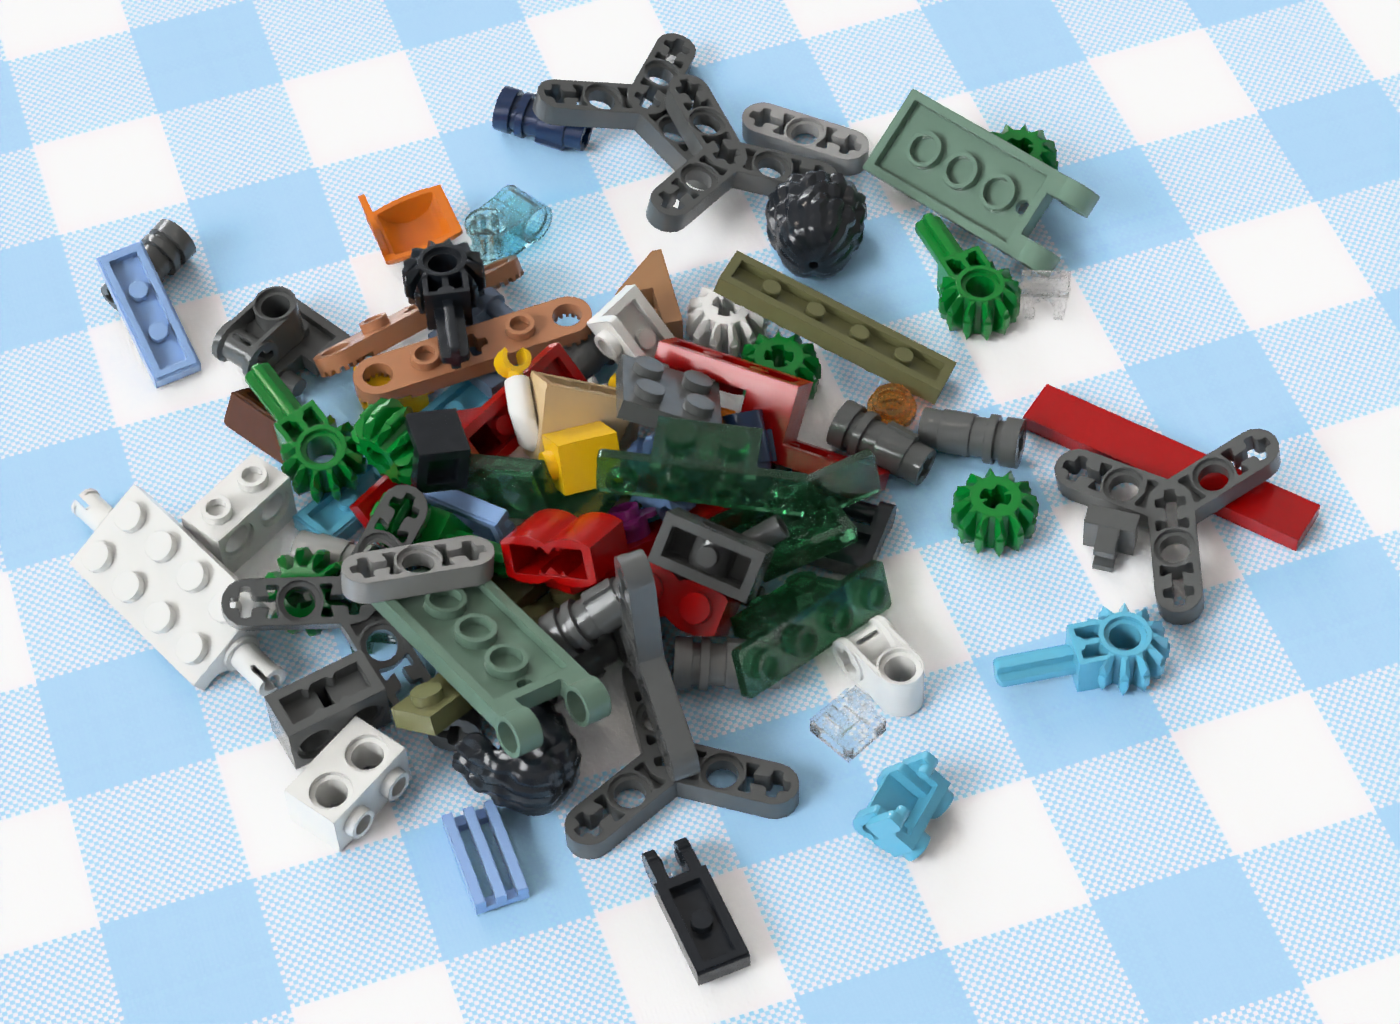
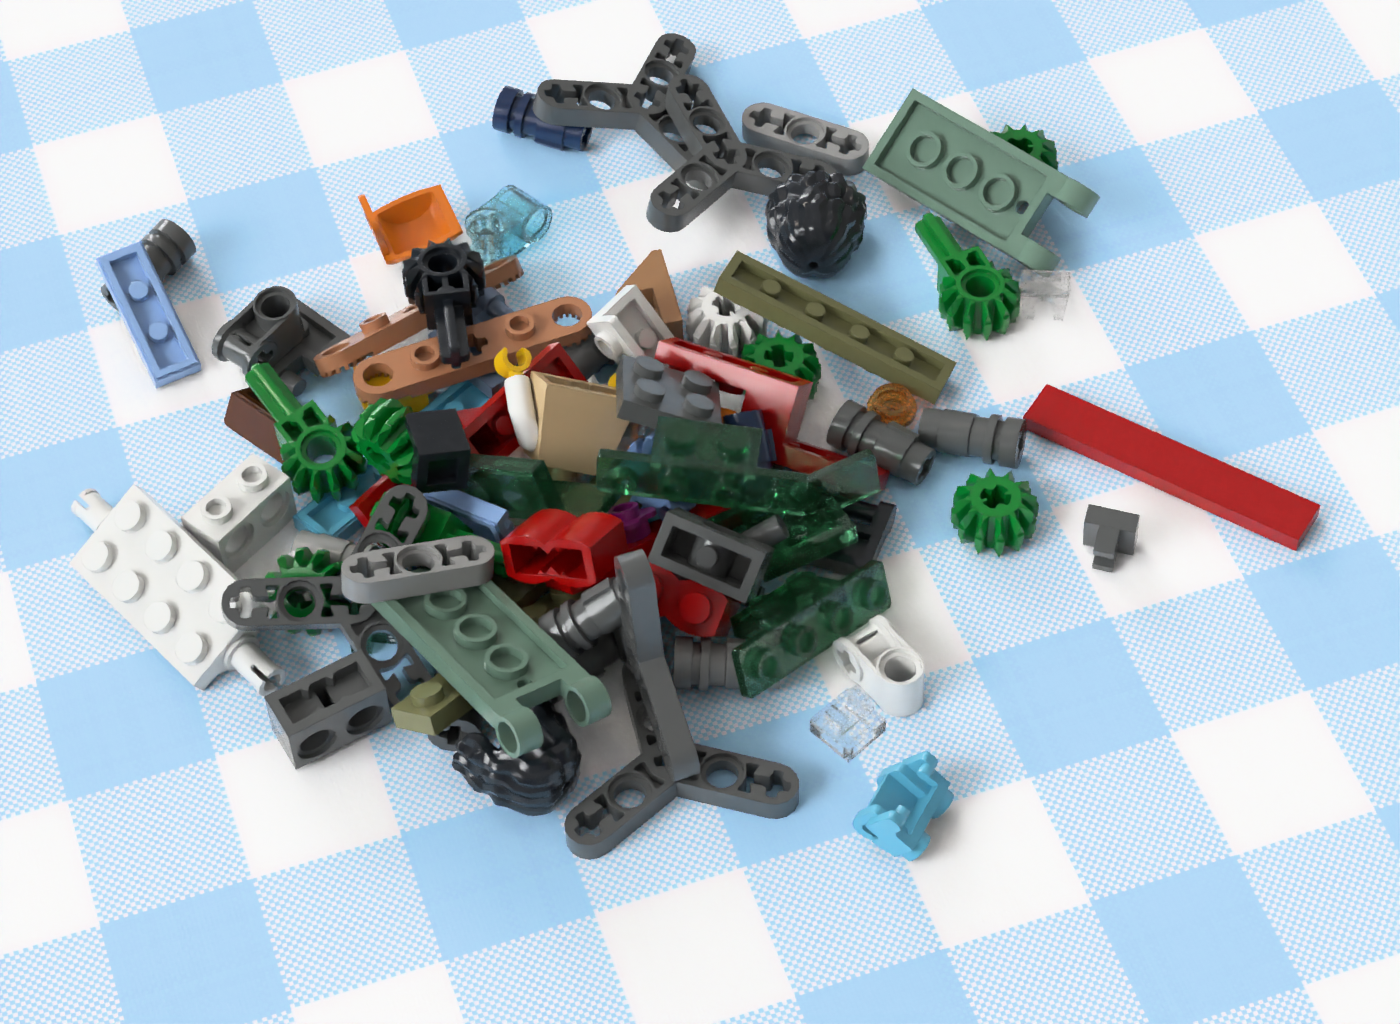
white brick [284,716,411,852] -> none
light blue tile [442,799,529,915] -> none
yellow brick [538,421,624,496] -> none
black hinge [641,837,751,986] -> none
medium azure gear [993,602,1170,695] -> none
dark grey piece [1054,428,1281,625] -> none

